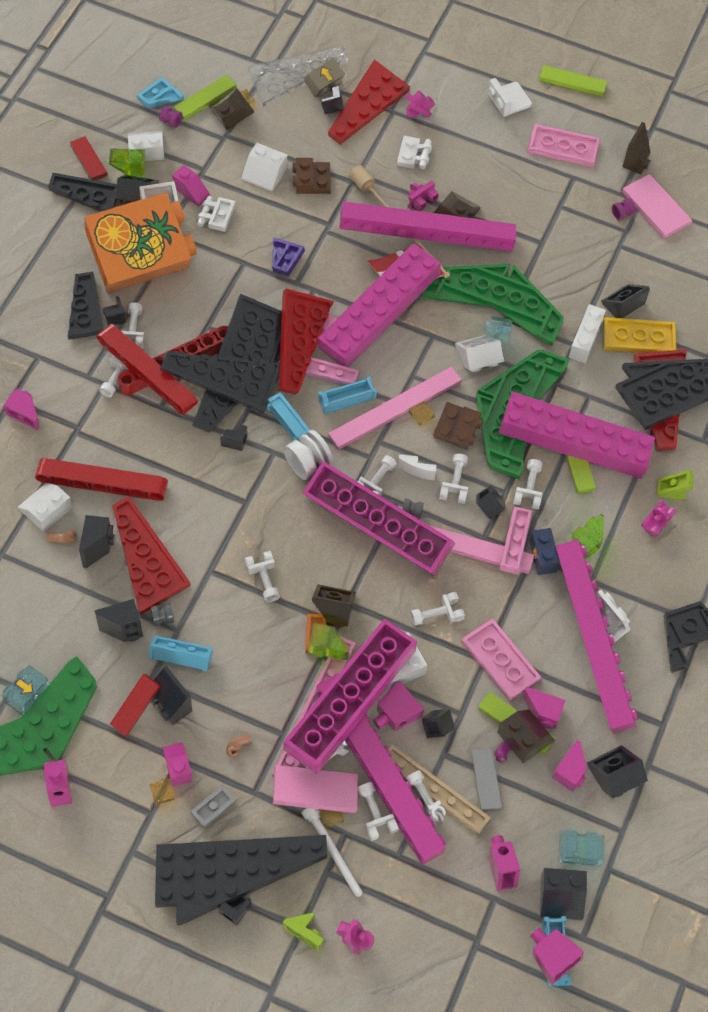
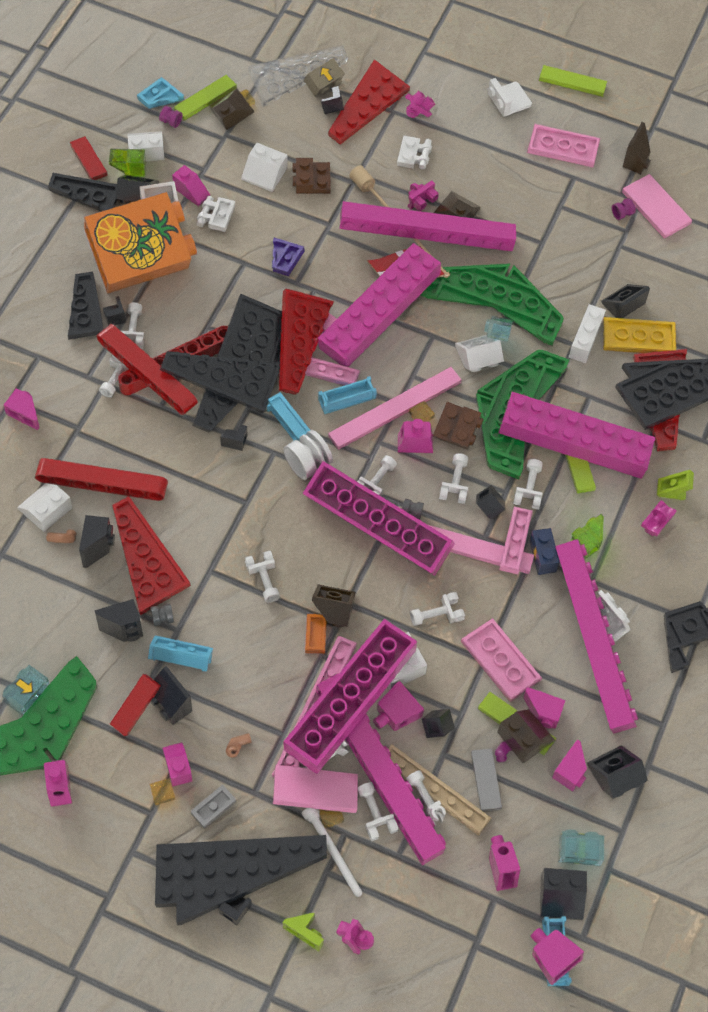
clear neon green slope [309,623,350,661] -> none
white slope [398,455,436,481] -> none
none -> dark pink torso [398,419,433,453]

